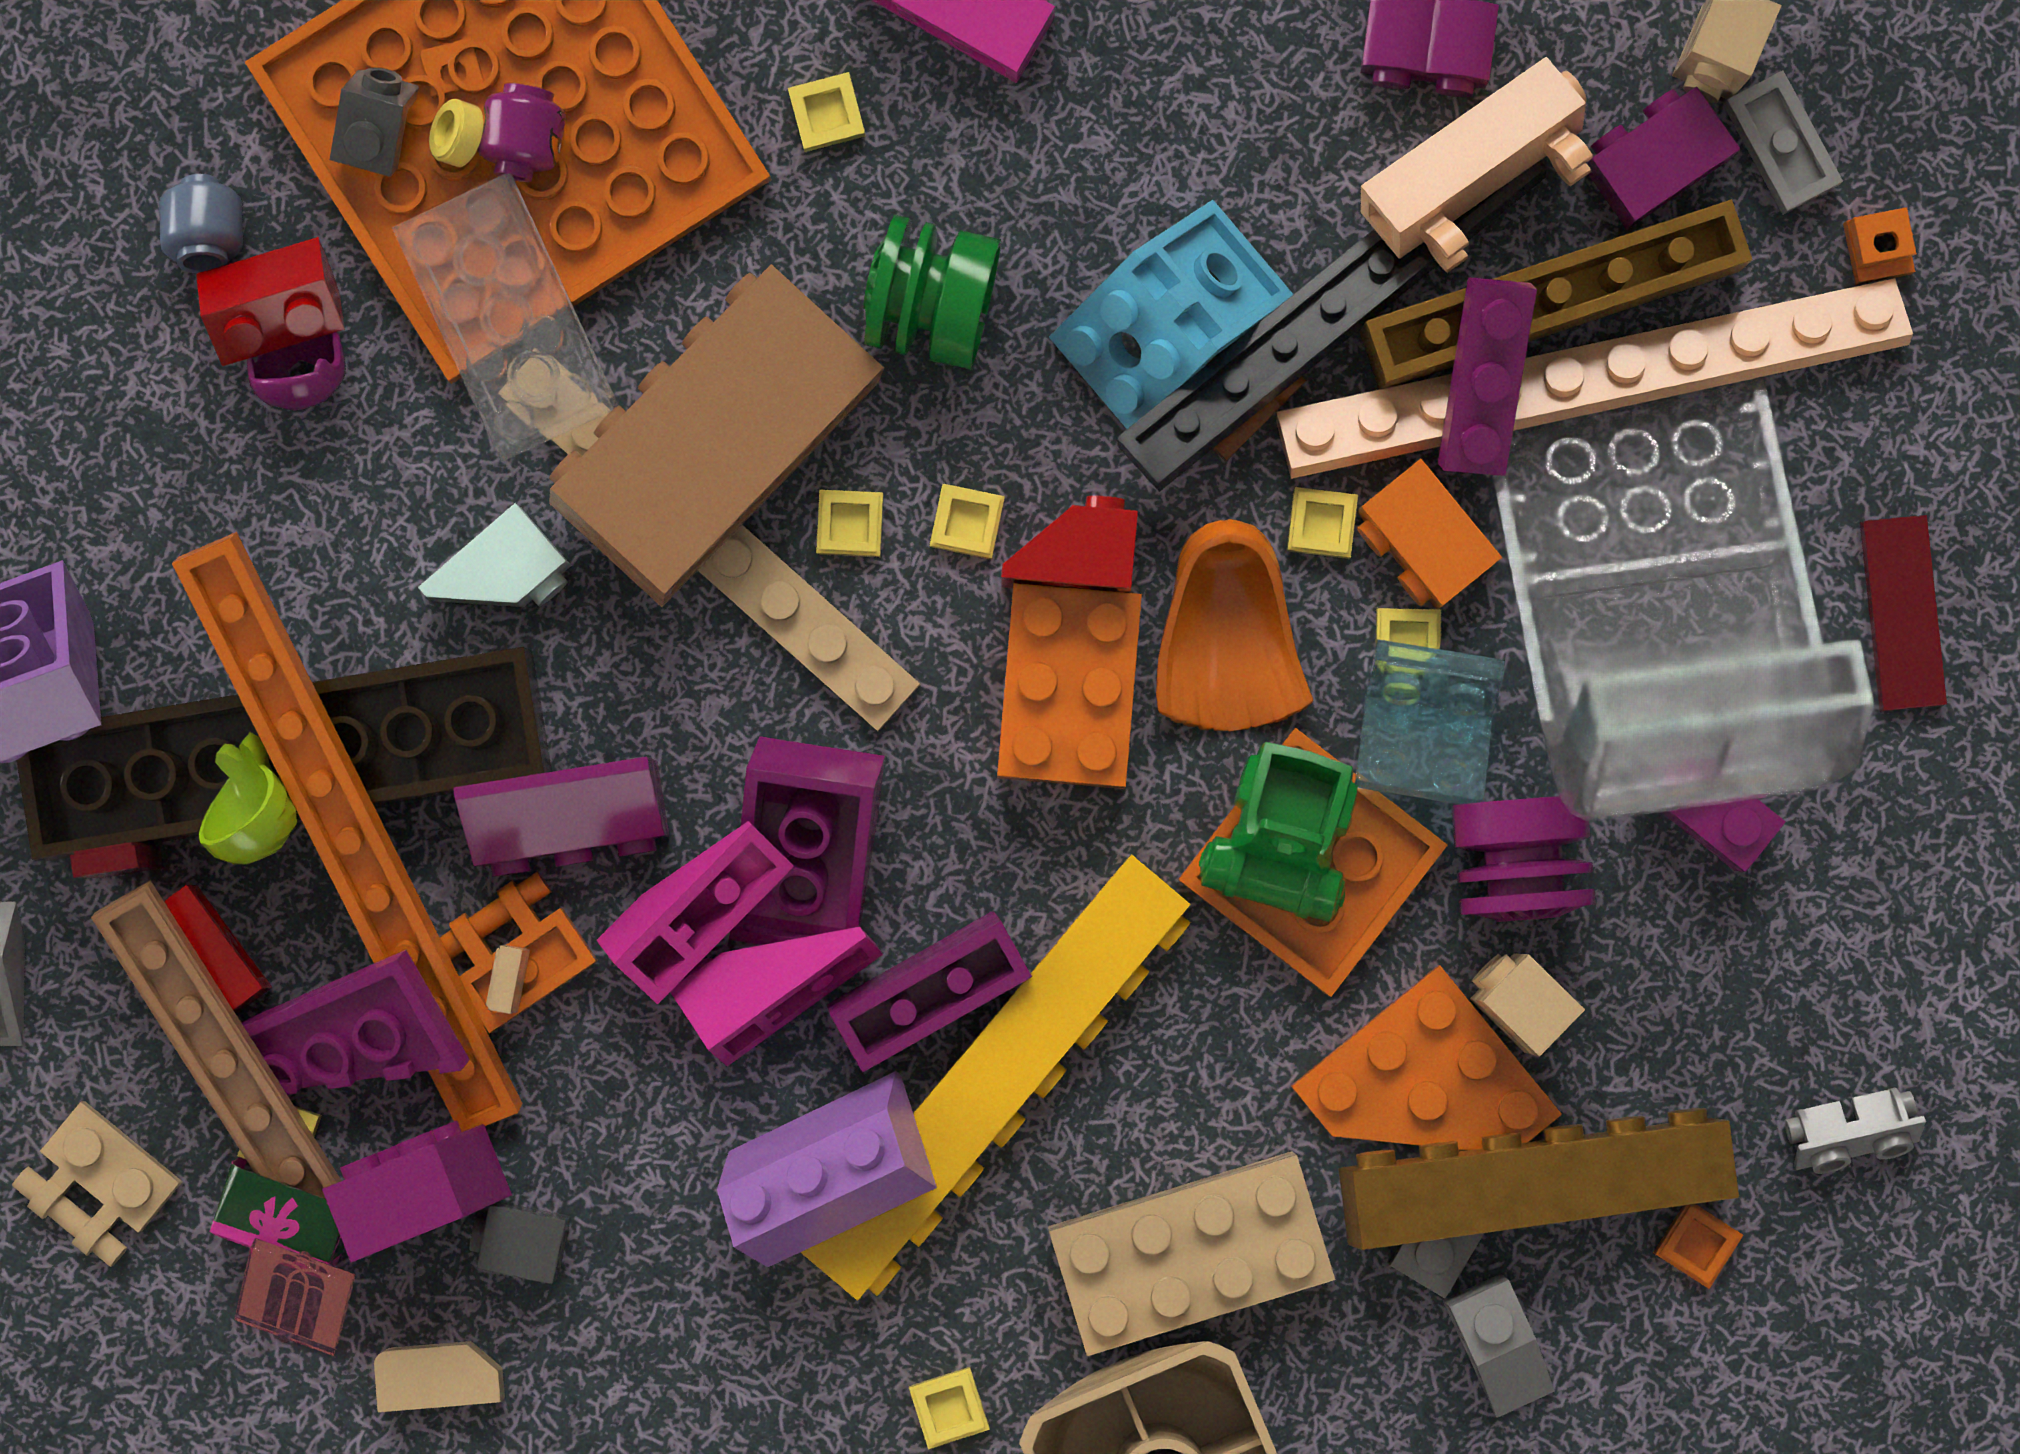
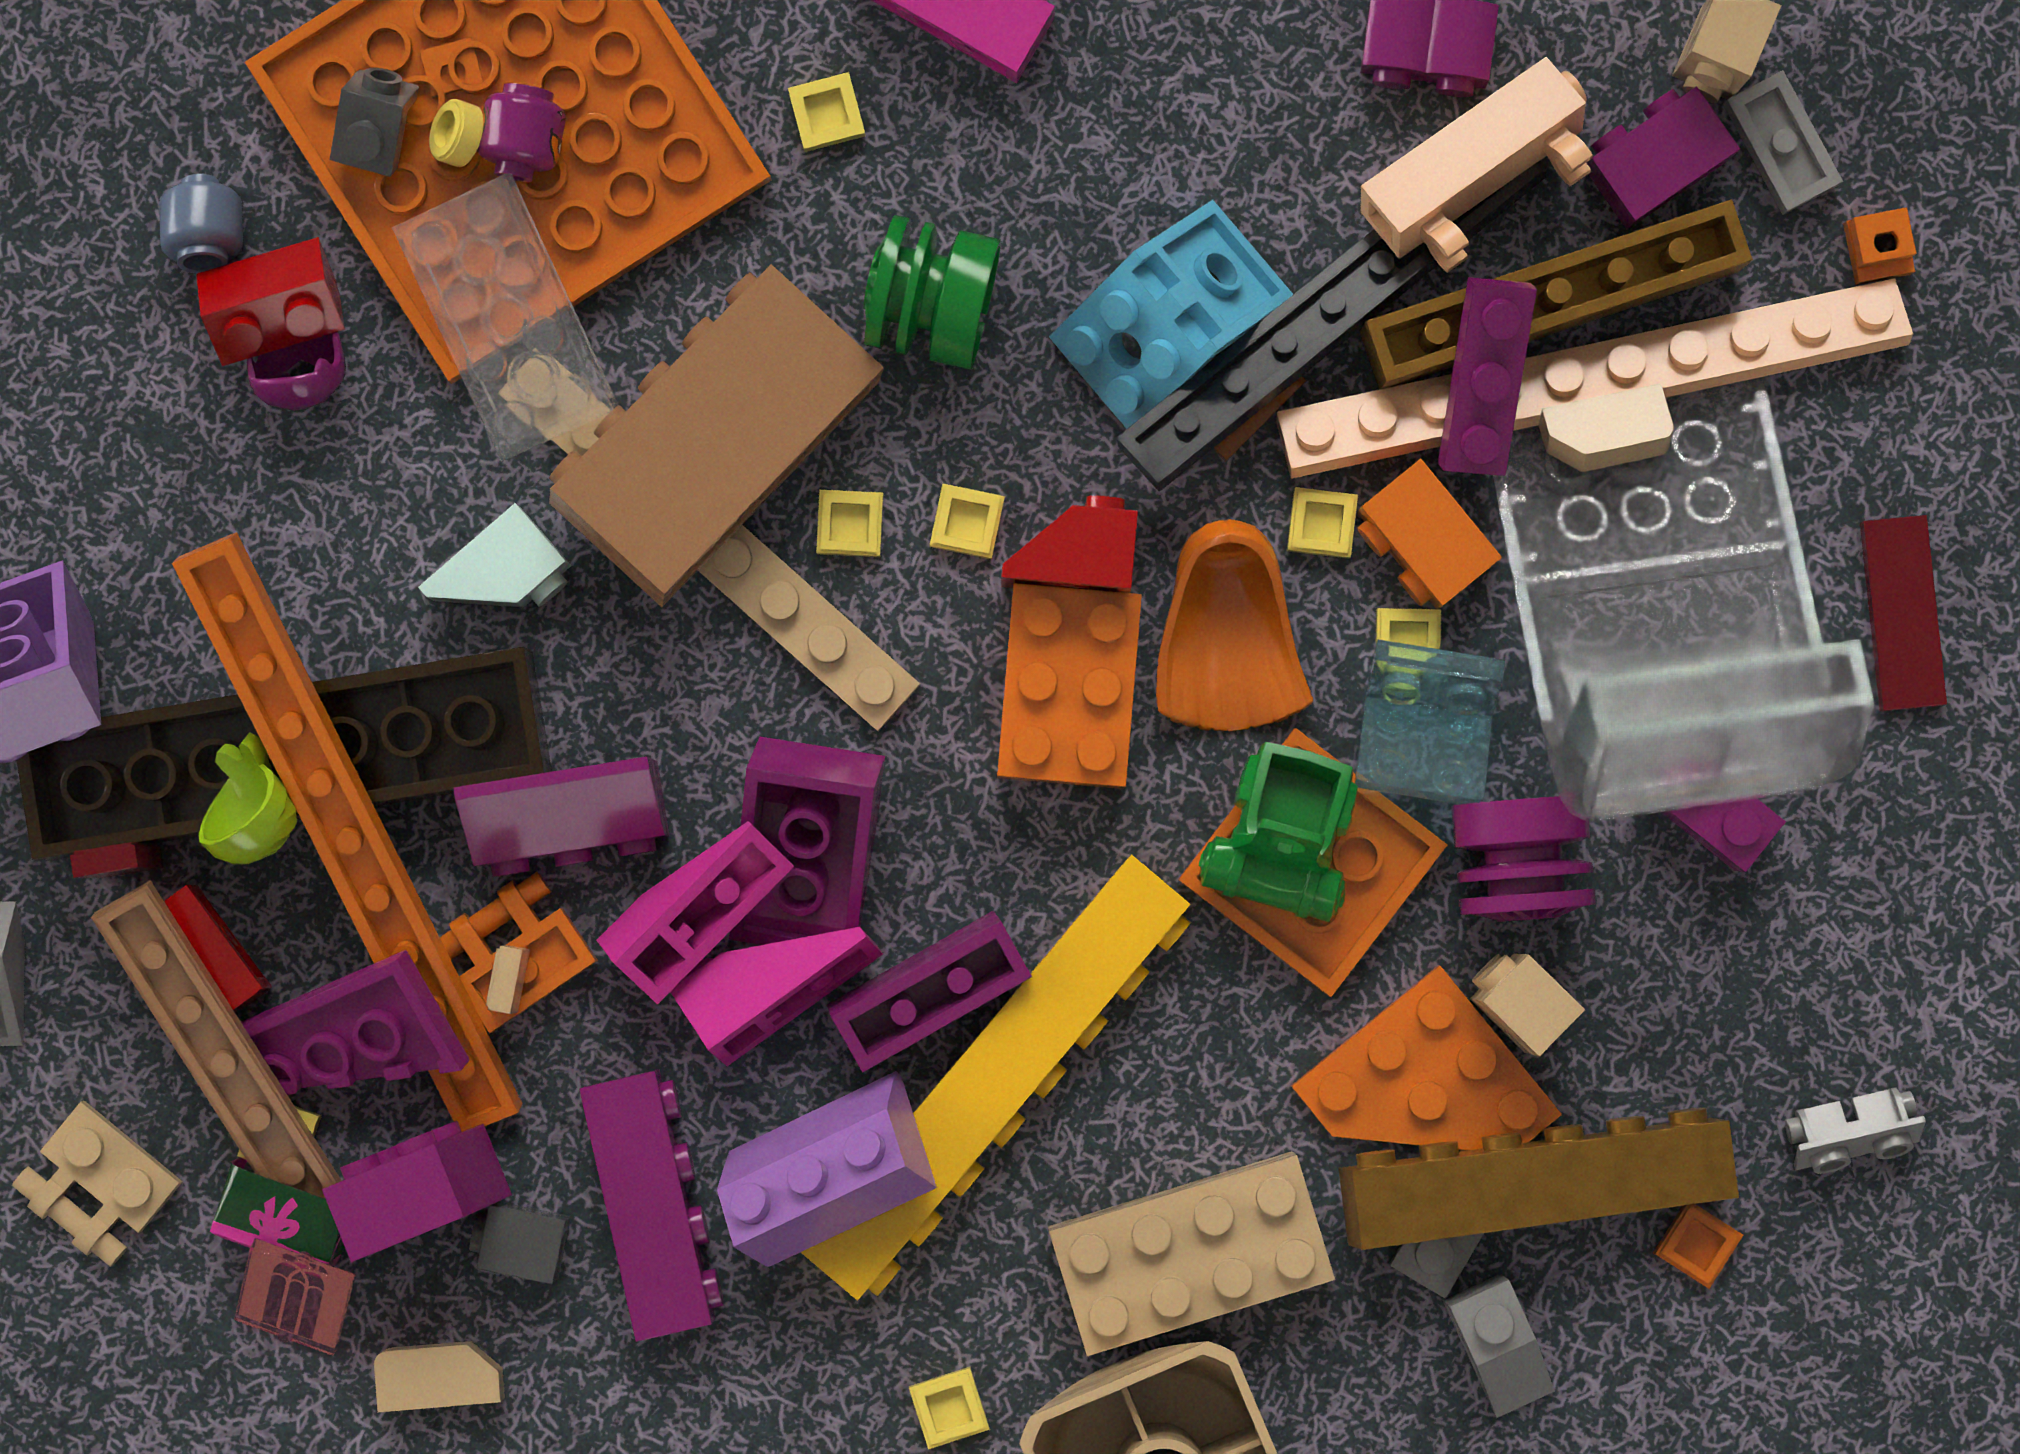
none -> magenta brick [579,1069,724,1342]
none -> tan piece [1539,383,1674,472]

